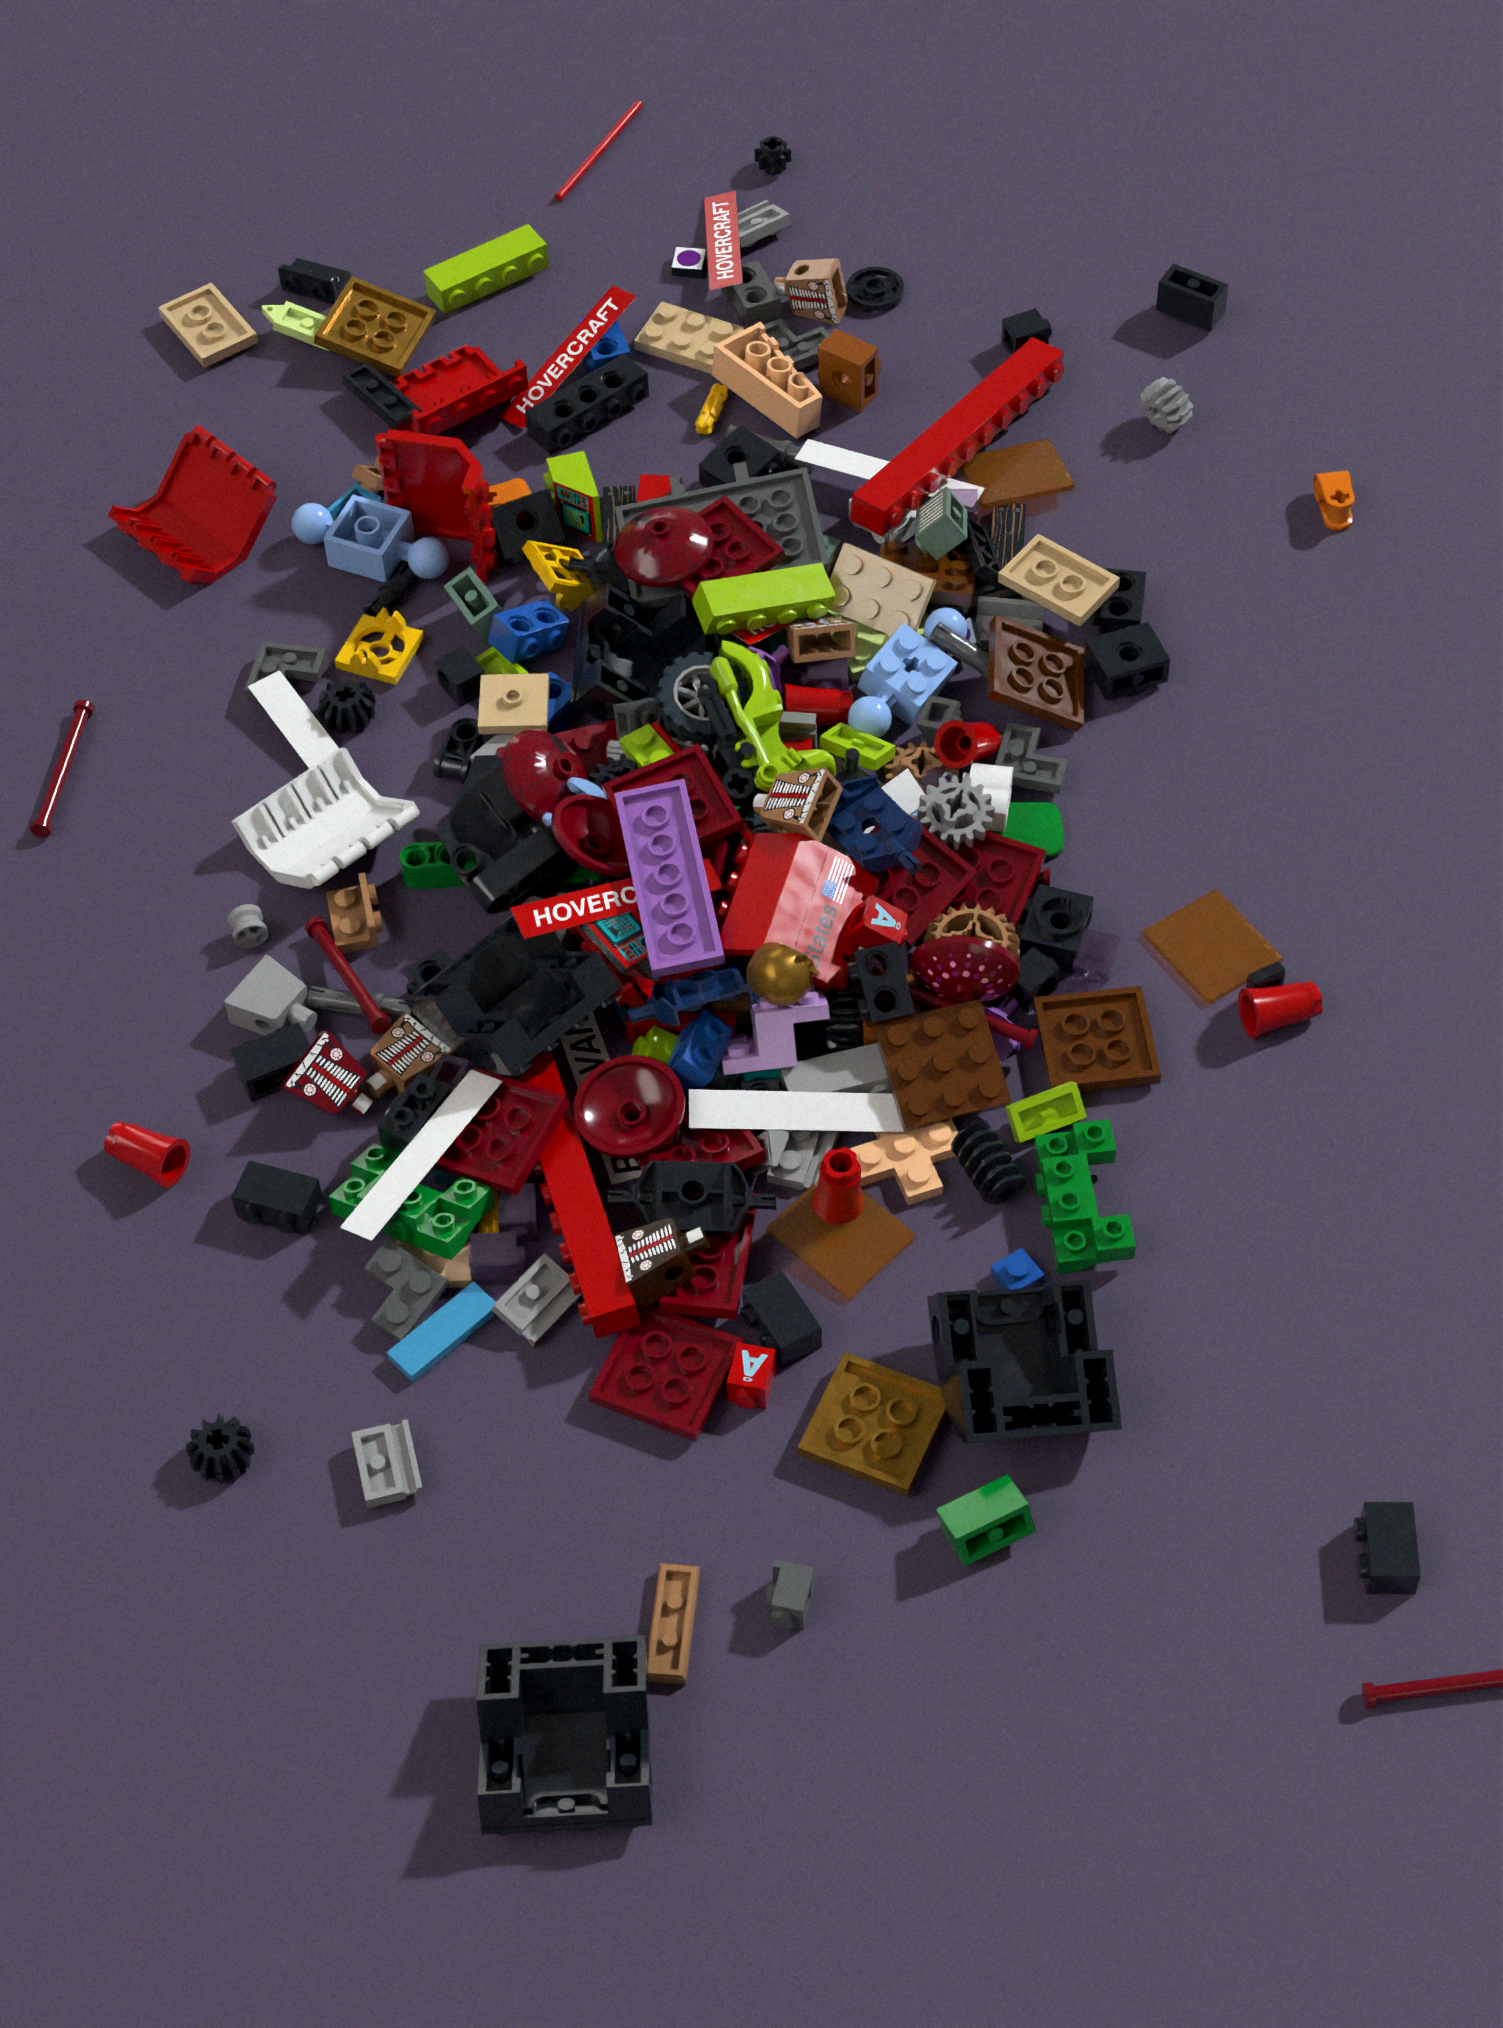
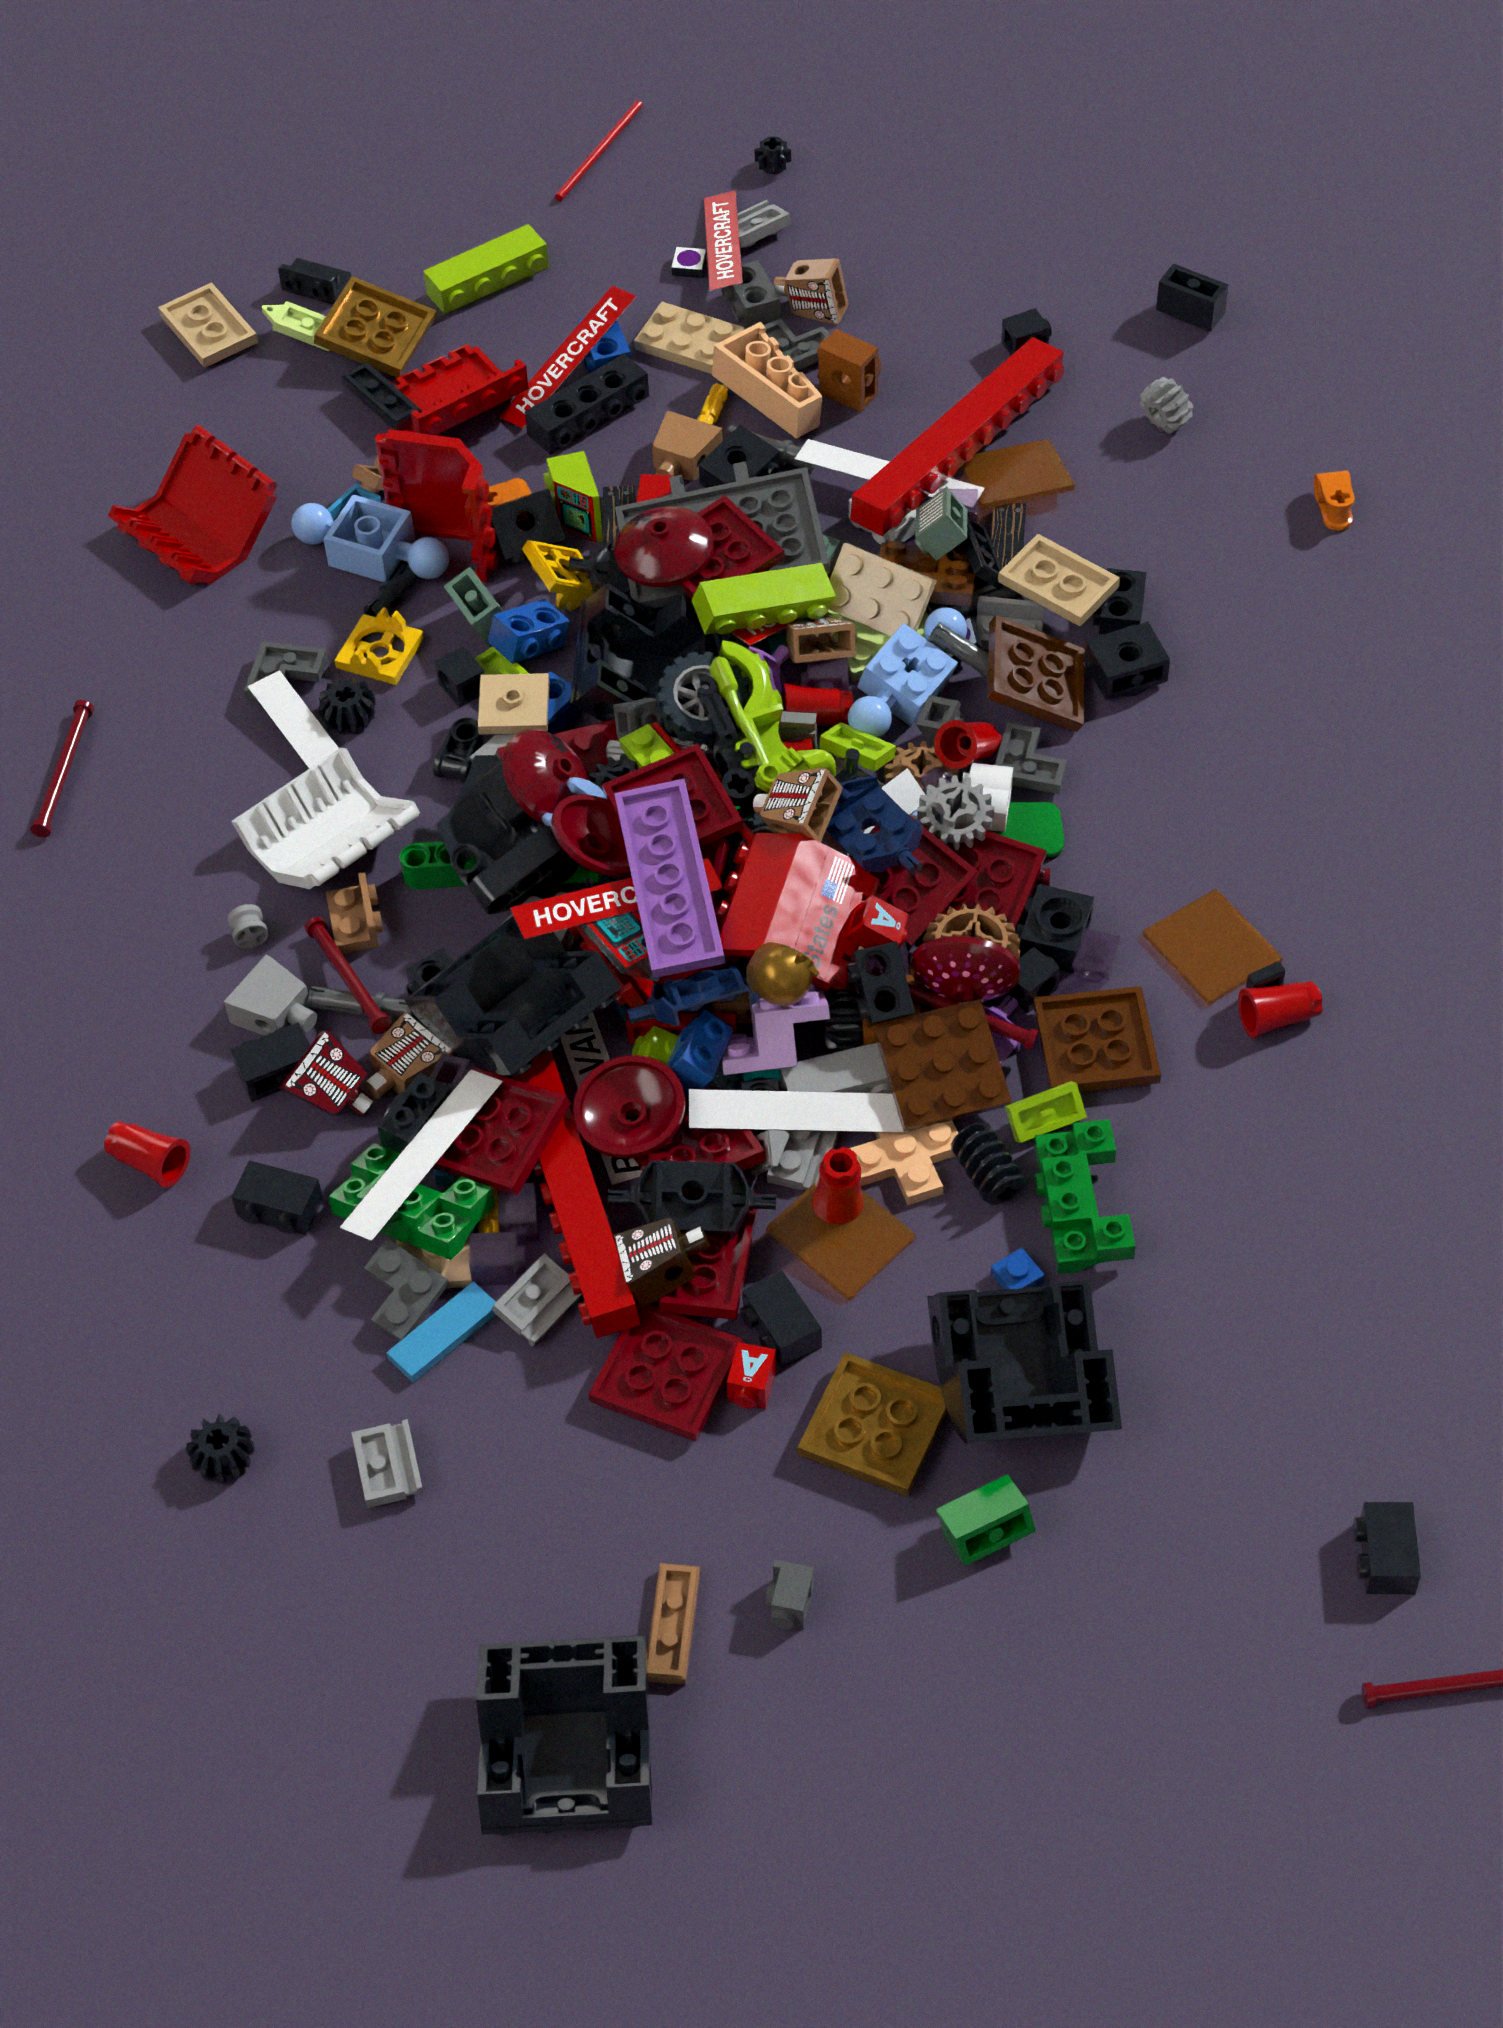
black wheel [847,266,904,313] -> none
none -> medium nougat torso [652,411,723,481]

